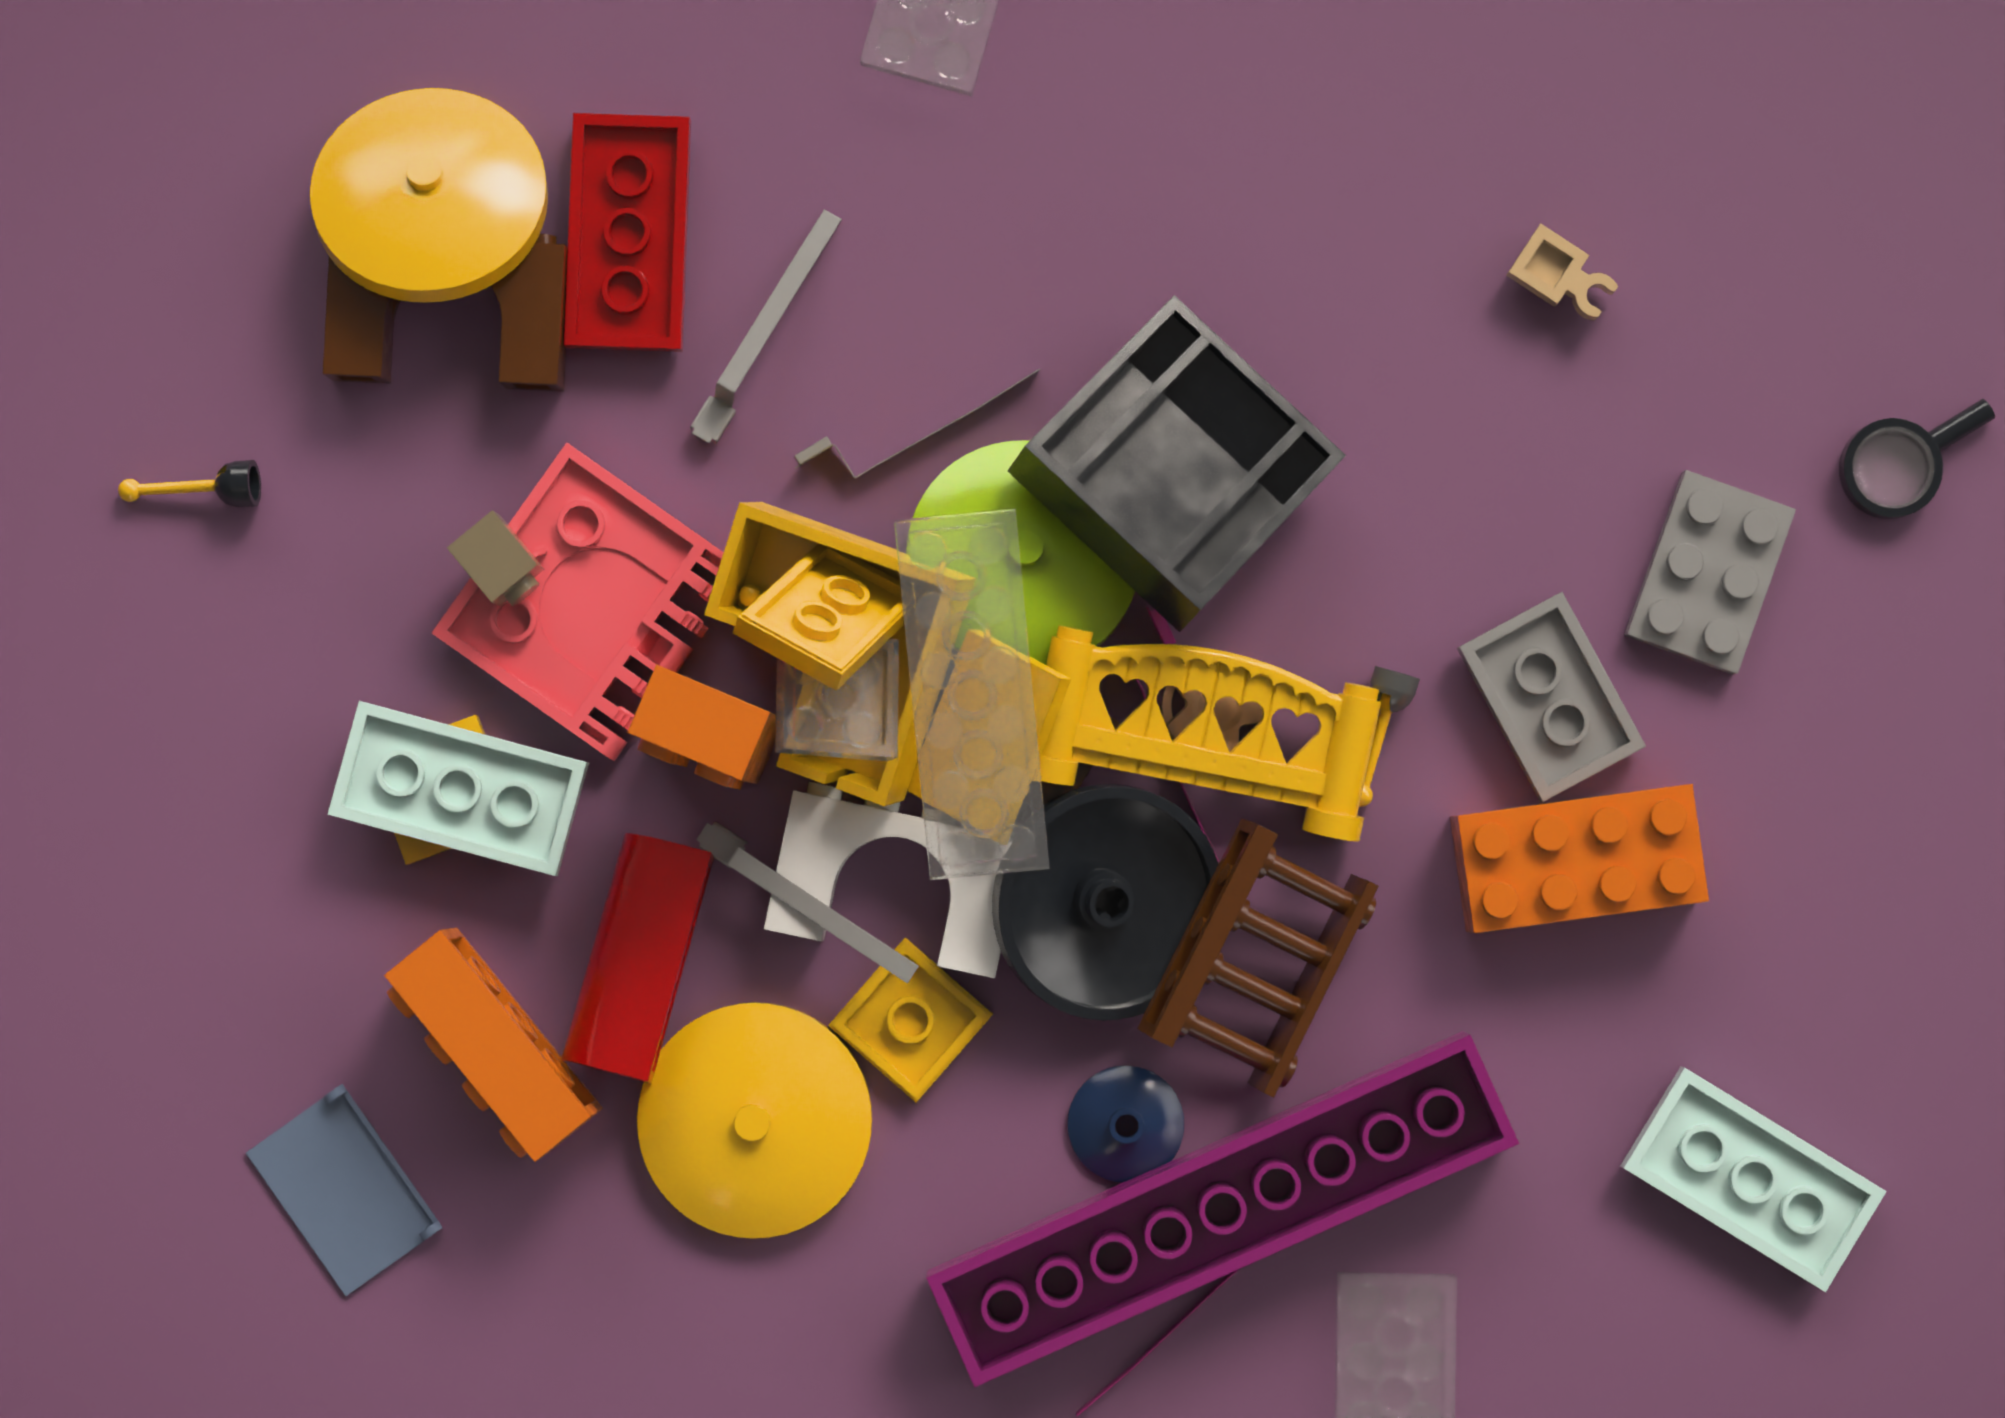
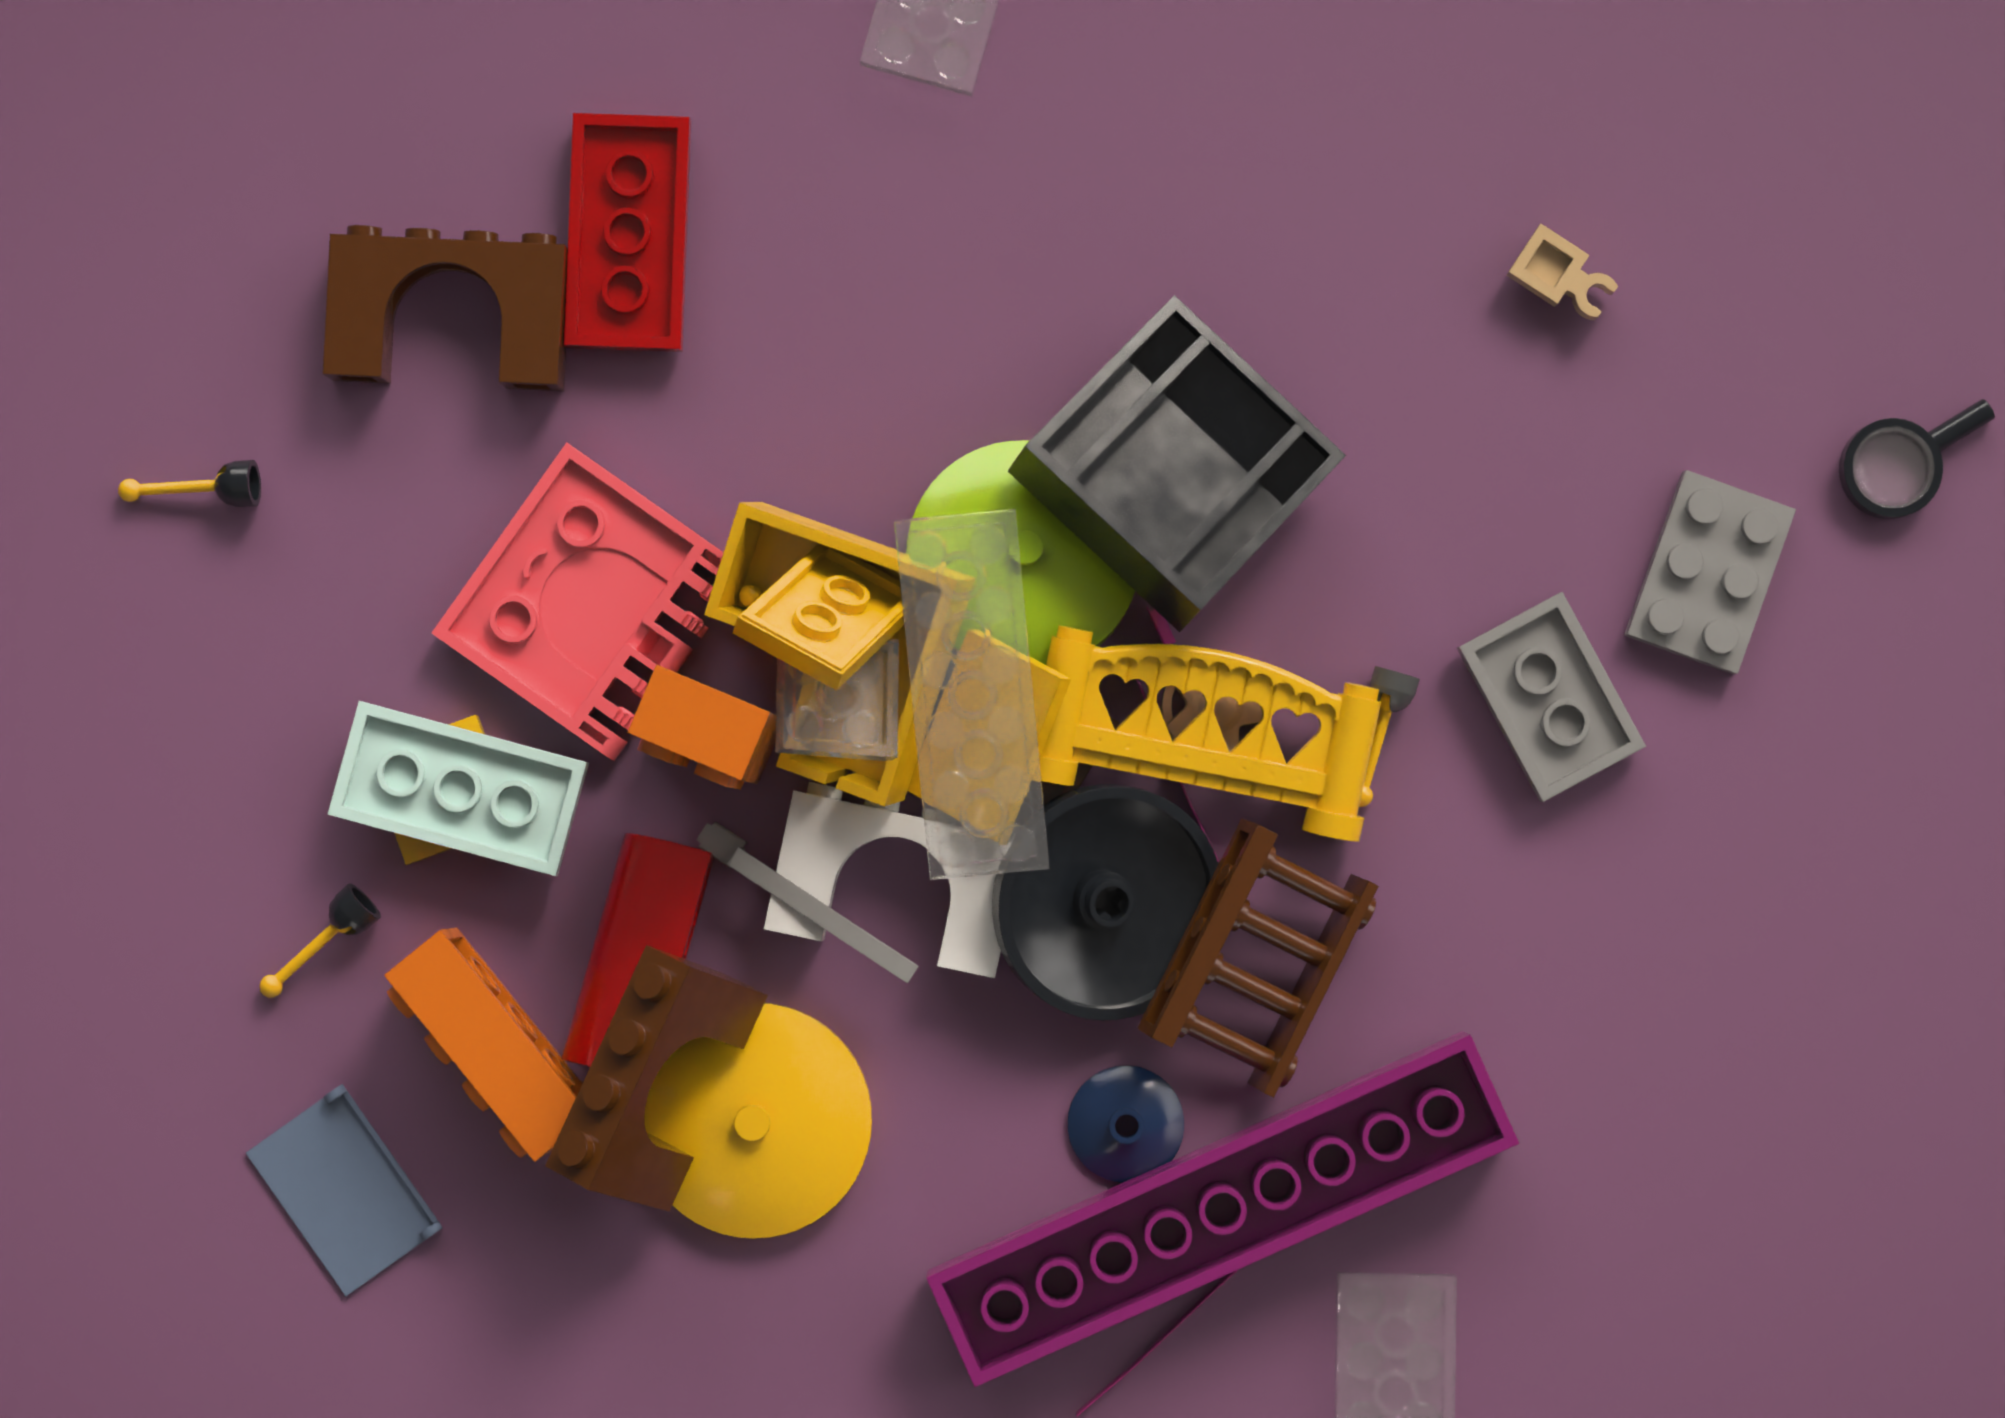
yellow dish [310,88,548,303] -> none
dark tan brick [447,510,544,606] -> none
light grey piece [690,209,842,444] -> none
light grey piece [795,368,1040,478] -> none
yellow tile [828,937,993,1103] -> none
orange brick [1450,784,1709,933] -> none
light aqua plate [1620,1066,1887,1292] -> none
none -> hinge [259,883,381,998]
none -> reddish brown arch [545,945,768,1211]

